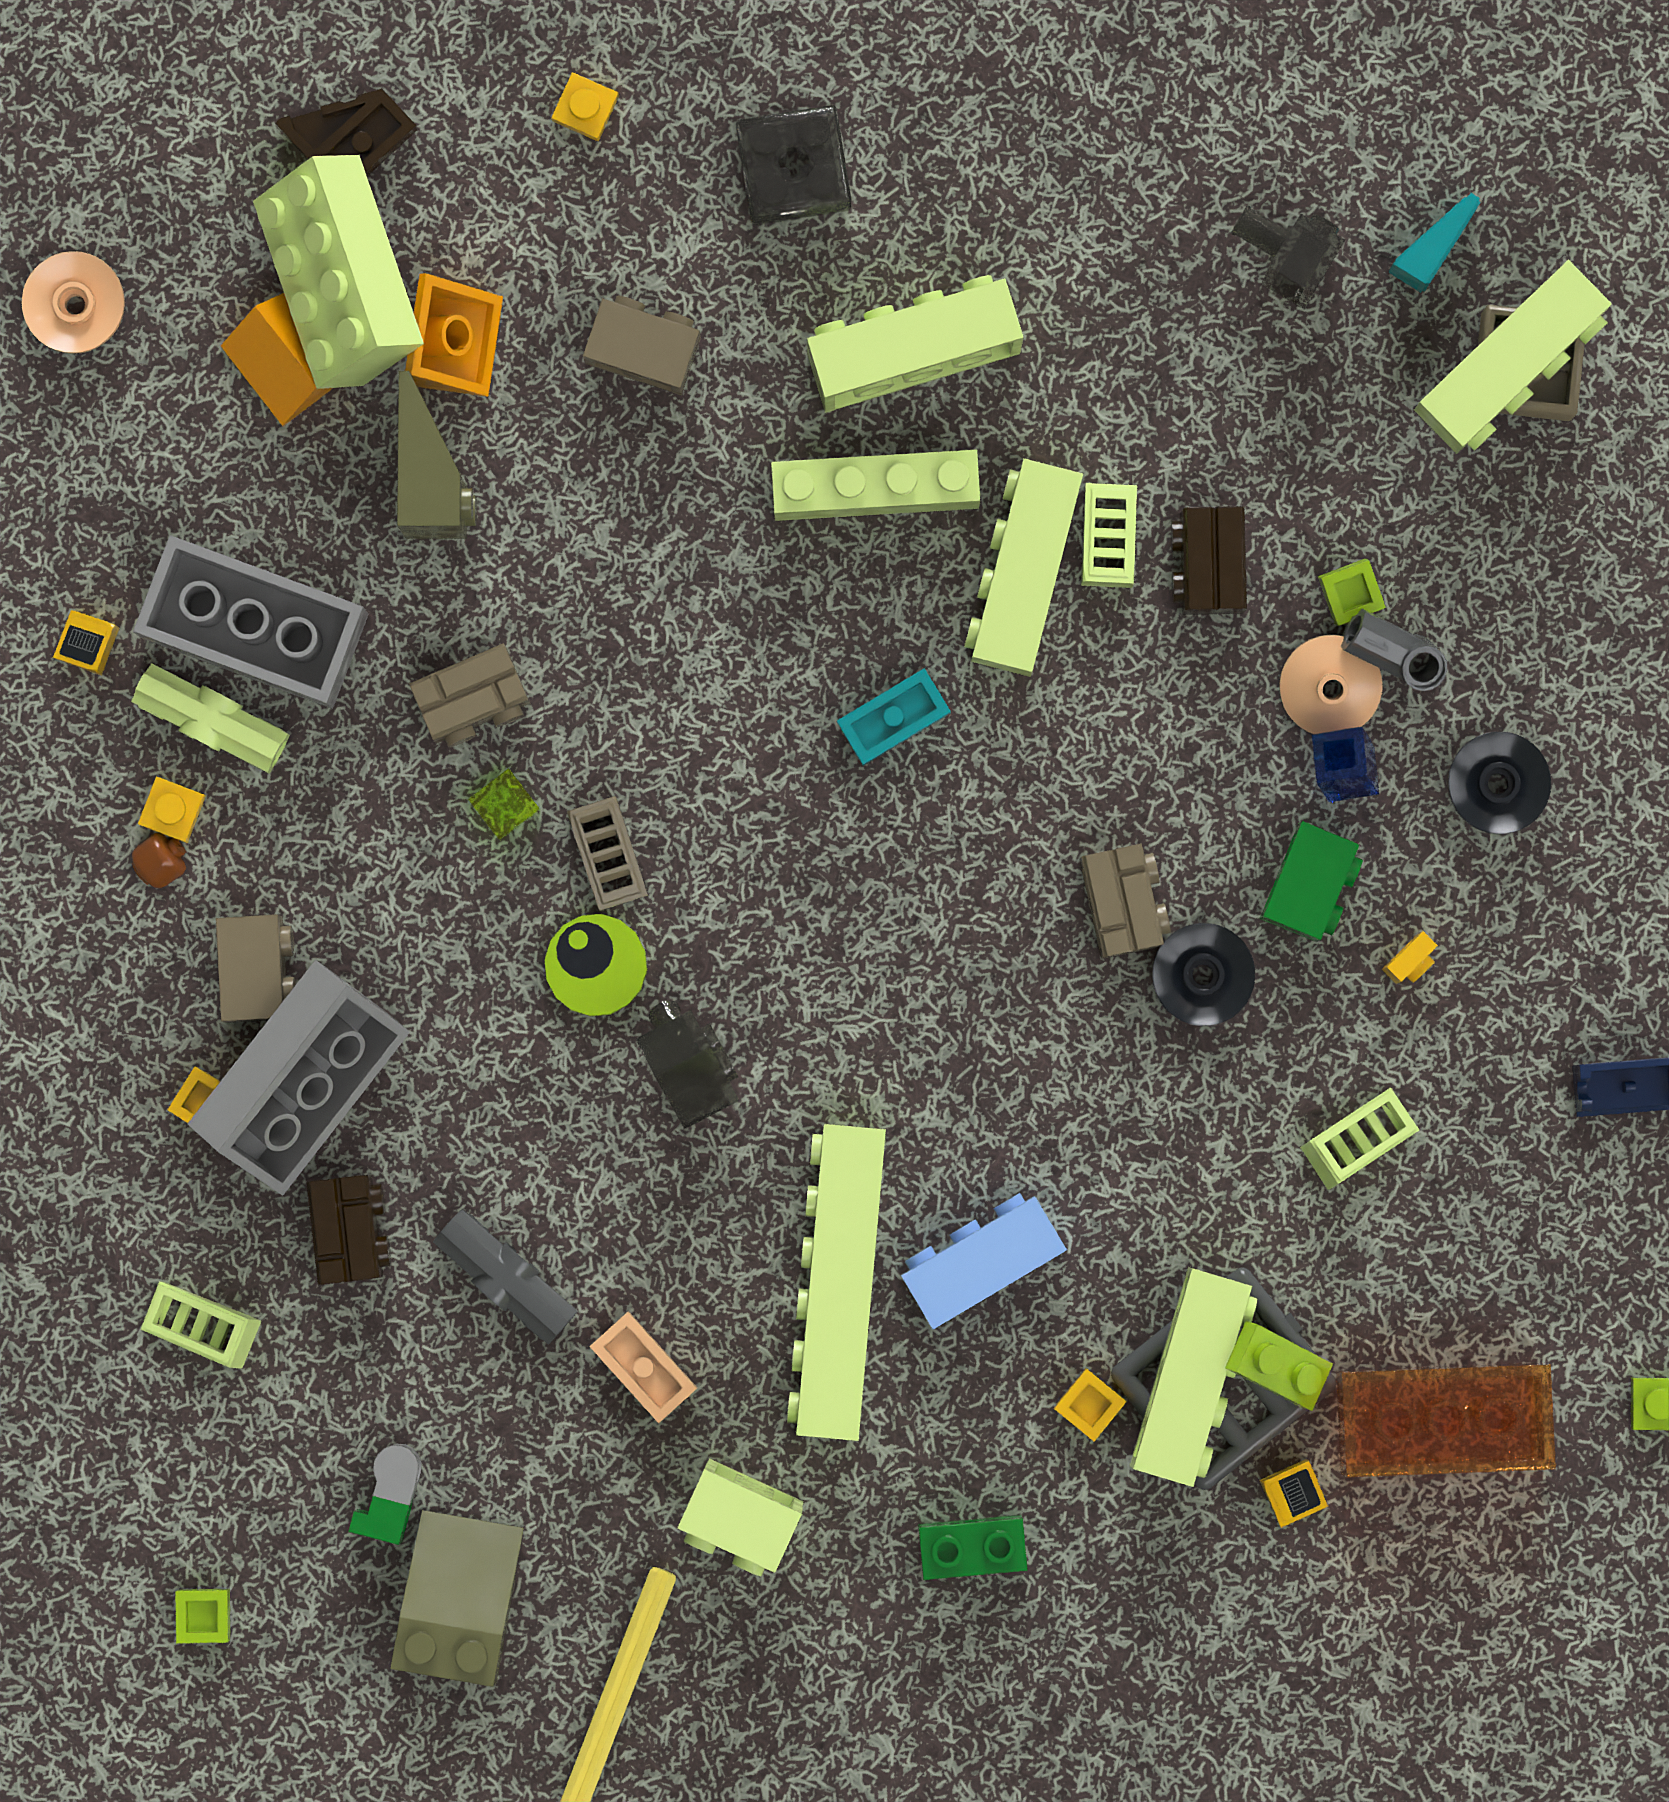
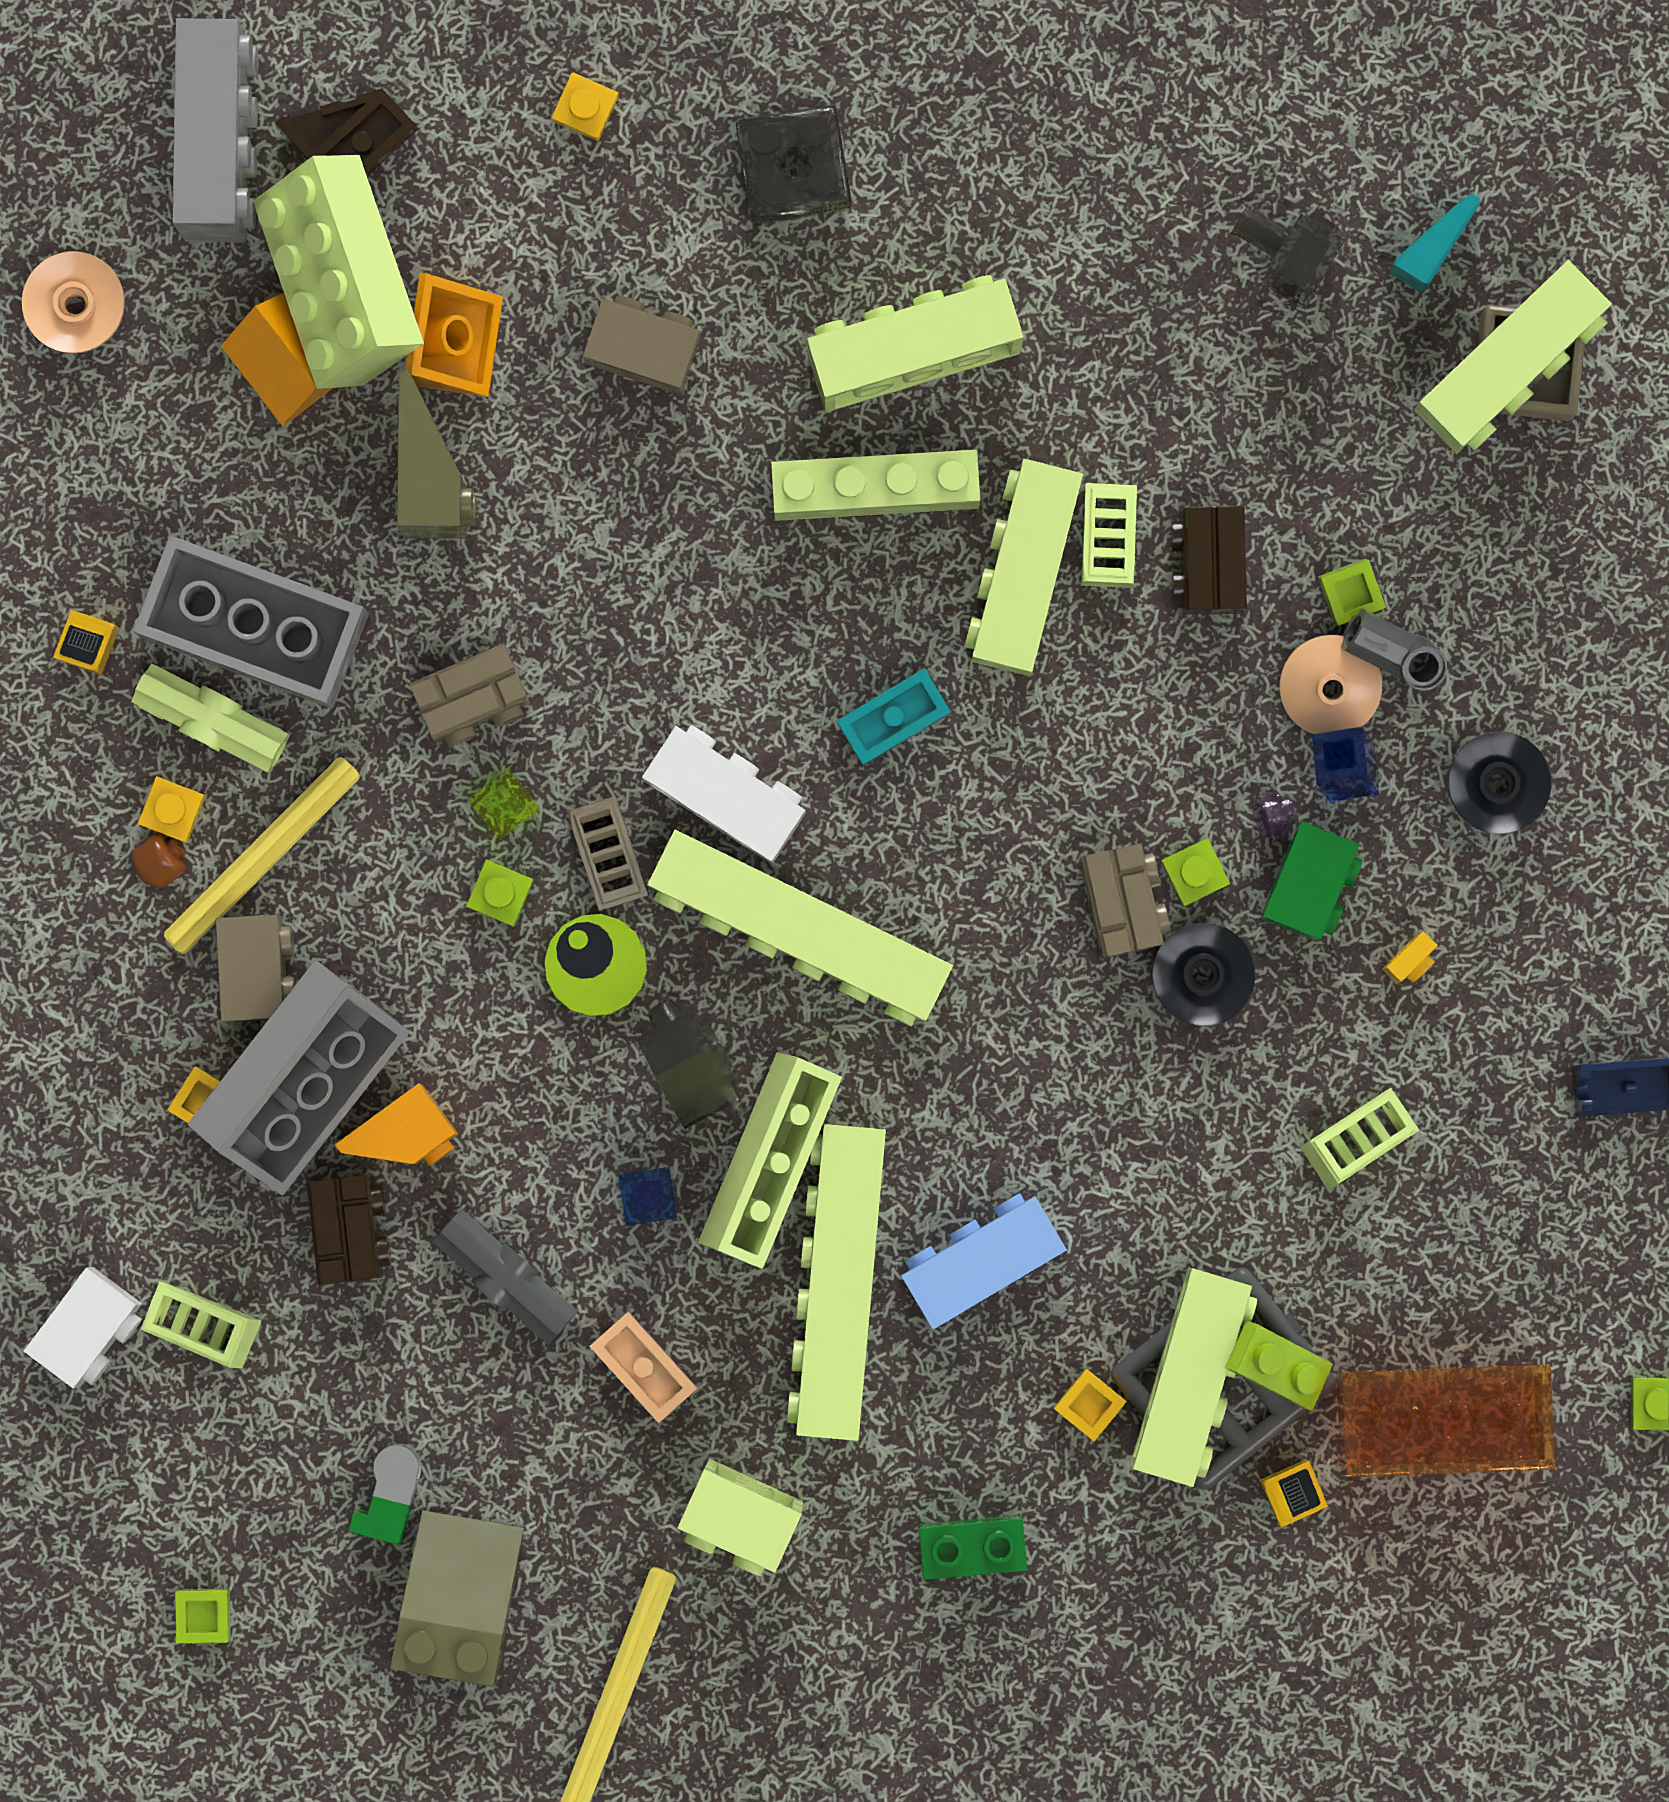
none -> white brick [24,1267,142,1389]
none -> light yellow axle [164,757,360,954]
none -> light grey brick [173,18,259,243]
none -> light orange slope [335,1083,458,1166]
none -> lime plate [466,859,534,927]
none -> clear blue brick [618,1167,679,1226]
none -> white brick [642,725,806,864]
none -> yellowish green brick [647,830,953,1027]
none -> yellowish green brick [698,1052,842,1269]
none -> lime plate [1161,838,1230,907]
none -> clear purple plate [1252,789,1296,839]

